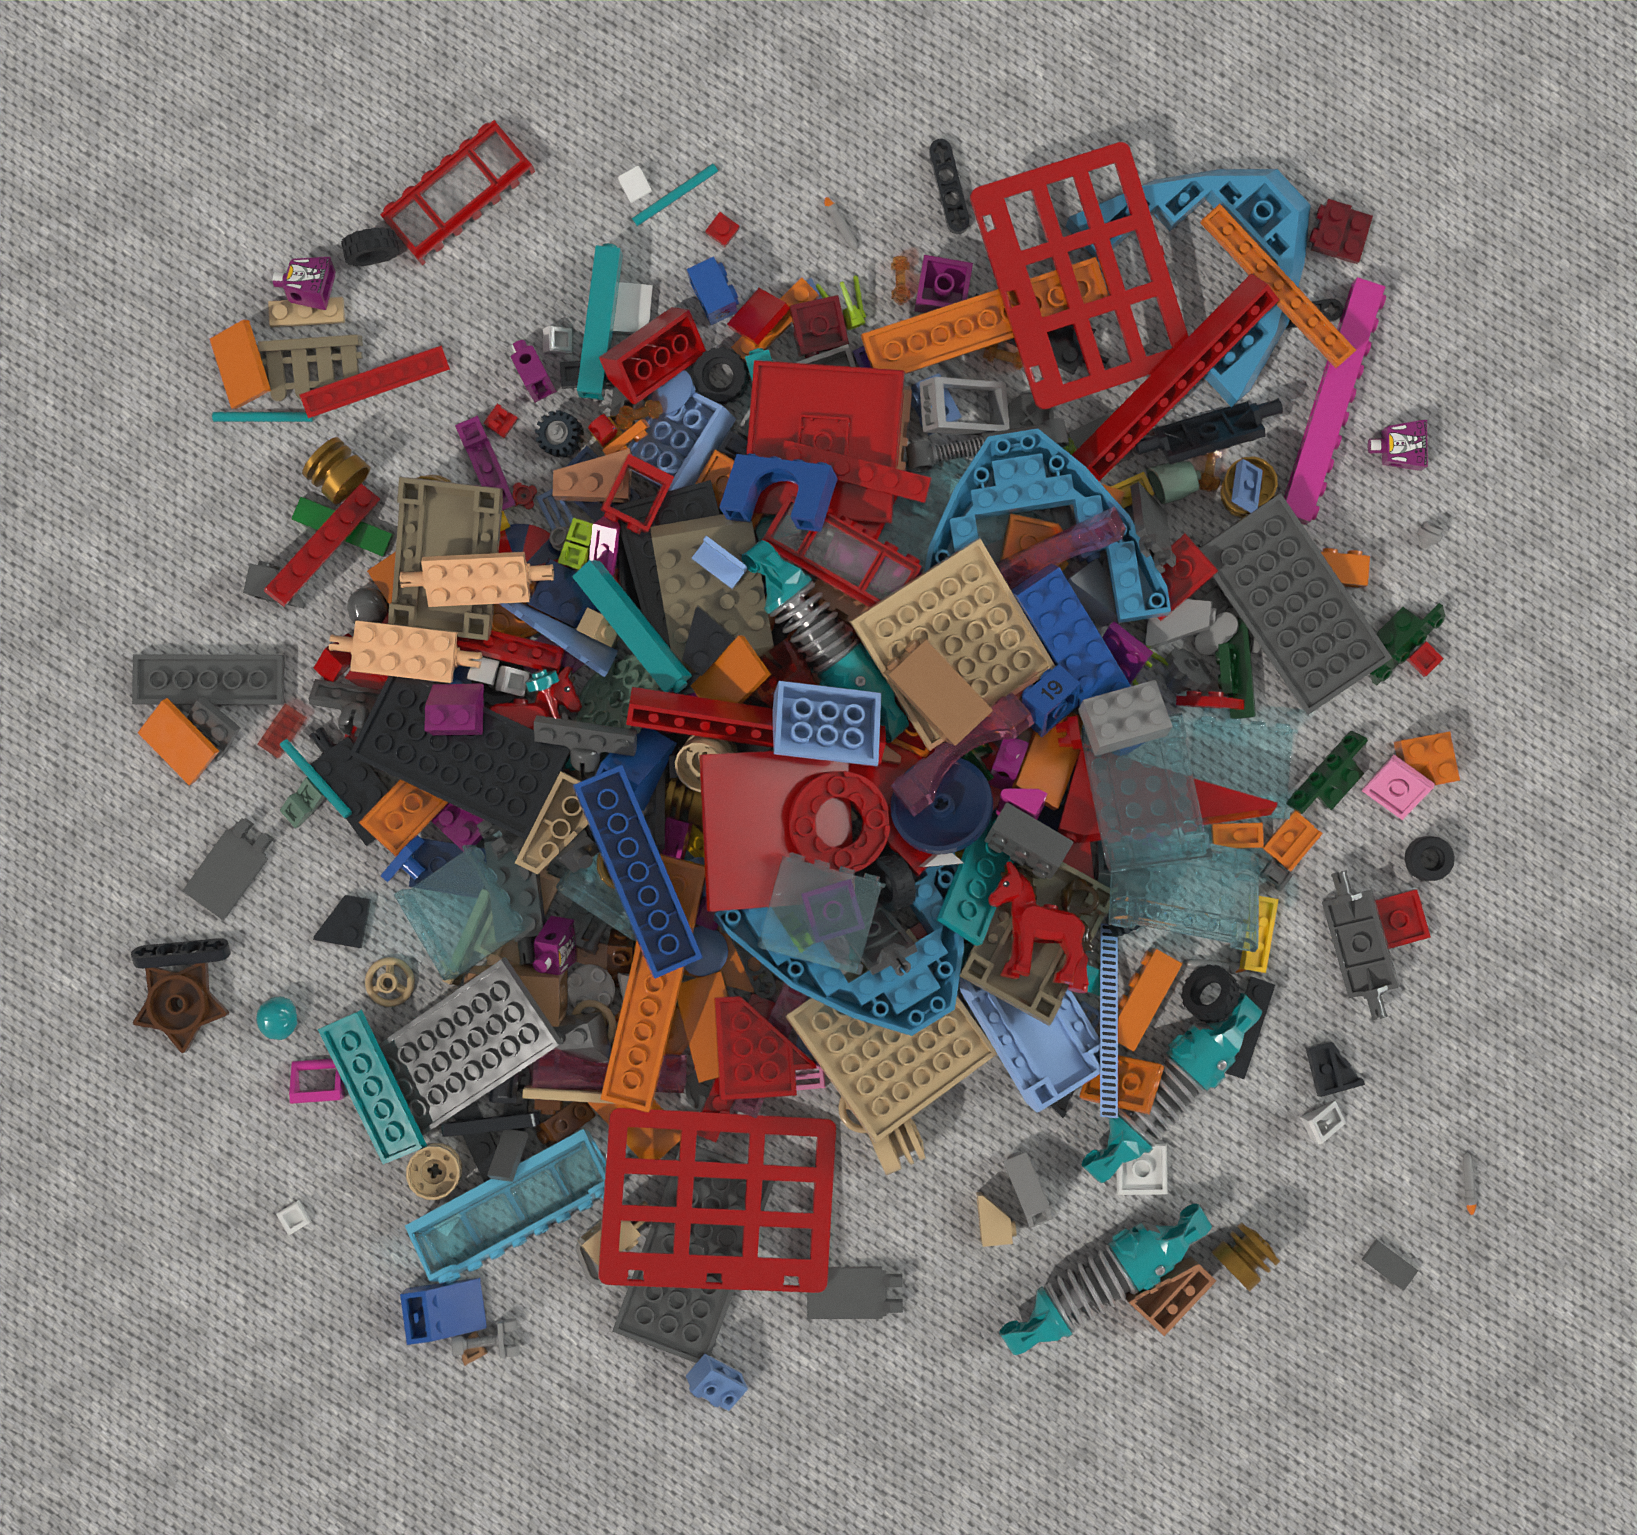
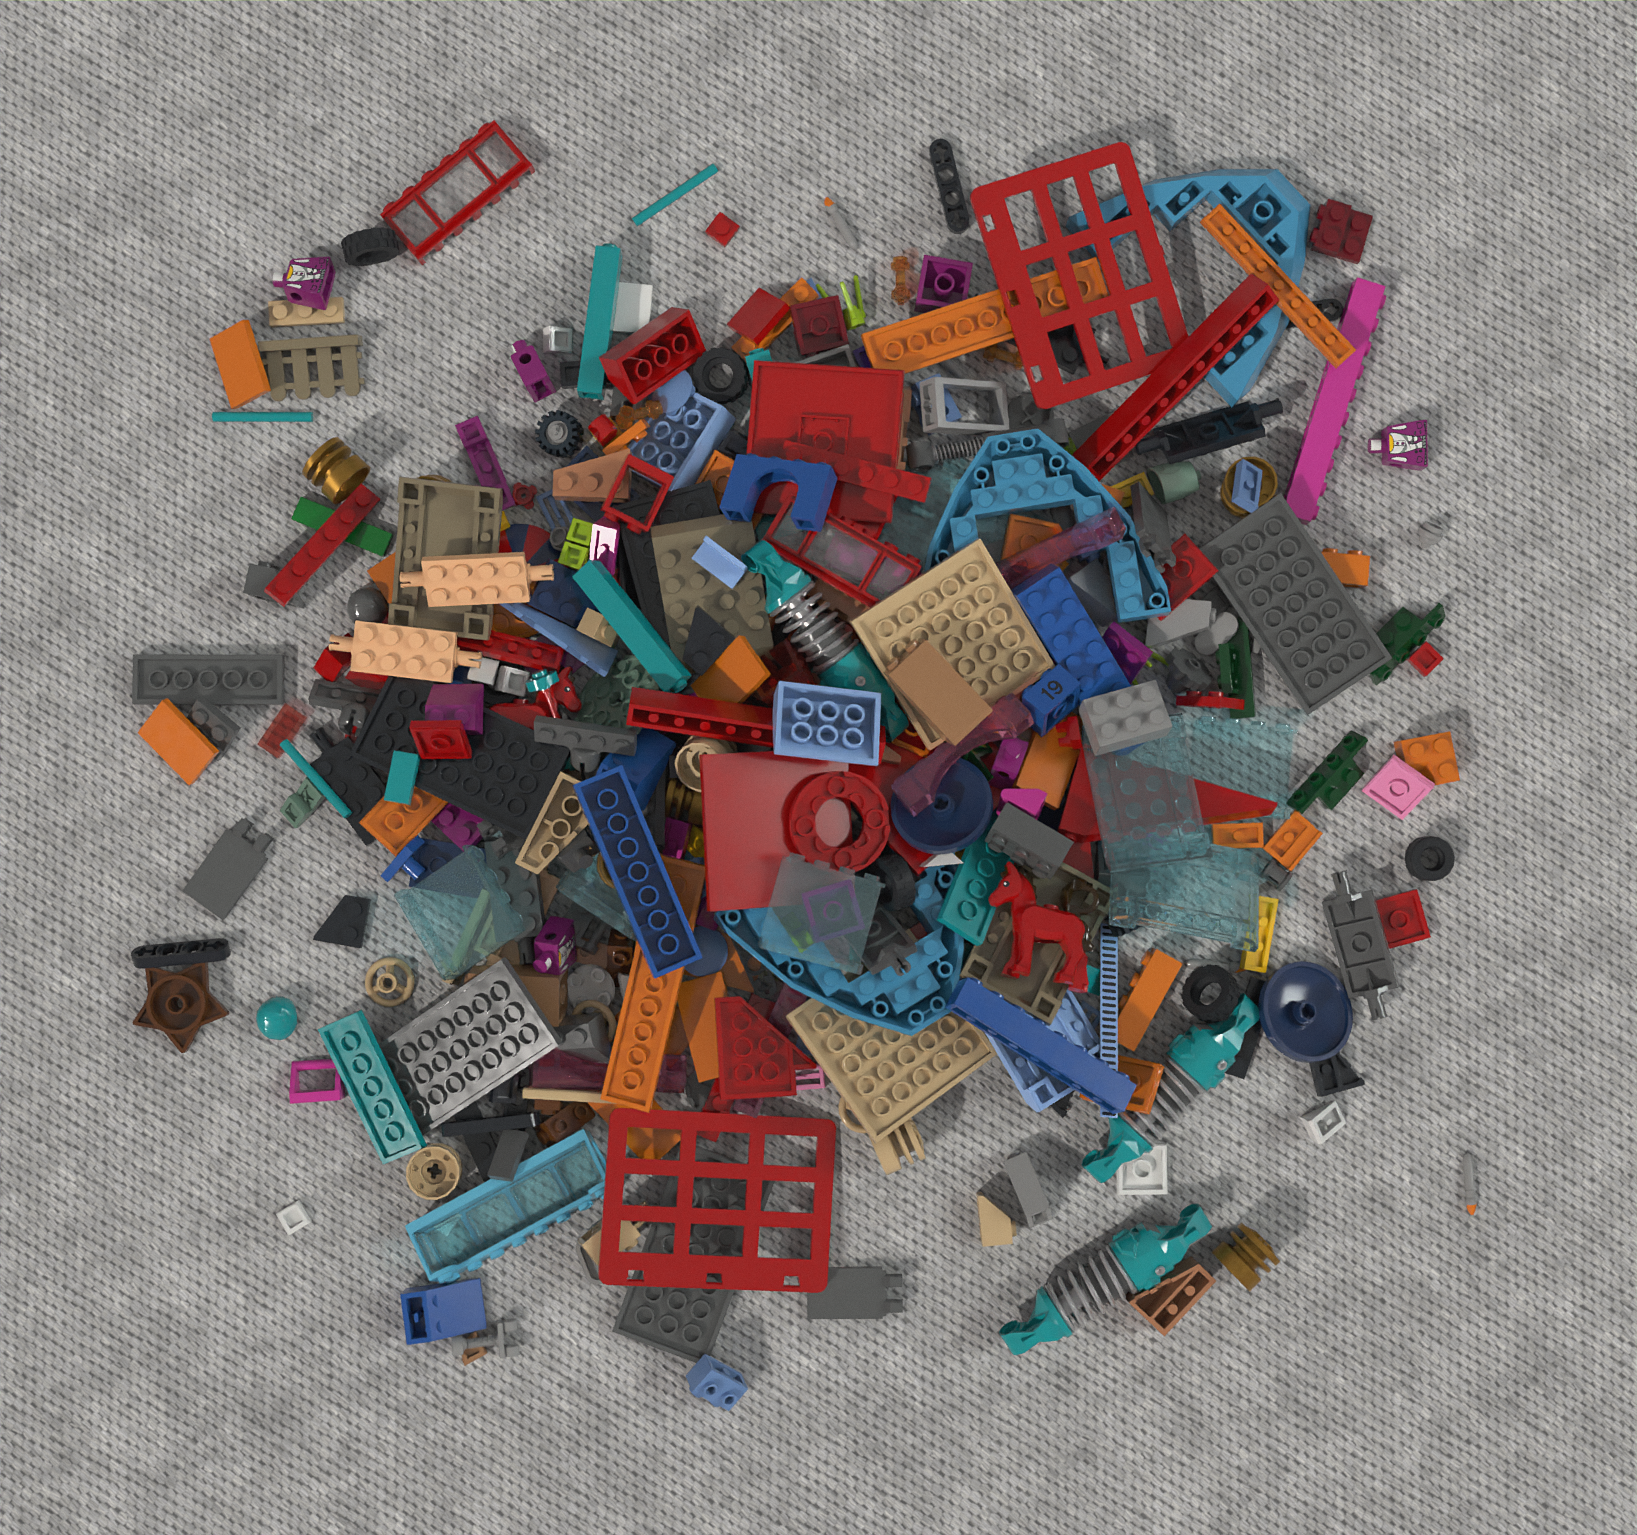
red plate [299,346,450,418] -> none
red tile [483,403,518,438] -> none
white slope [618,166,652,203] -> none
blue brick [687,256,739,325] -> none
clear orange bar [1198,450,1222,492] -> none
dark grey tile [1362,1239,1418,1291] -> none
none -> teal tile [384,750,420,805]
none -> red tile [409,720,472,759]
none -> blue brick [945,977,1137,1114]
none -> dark blue dish [1258,961,1353,1063]

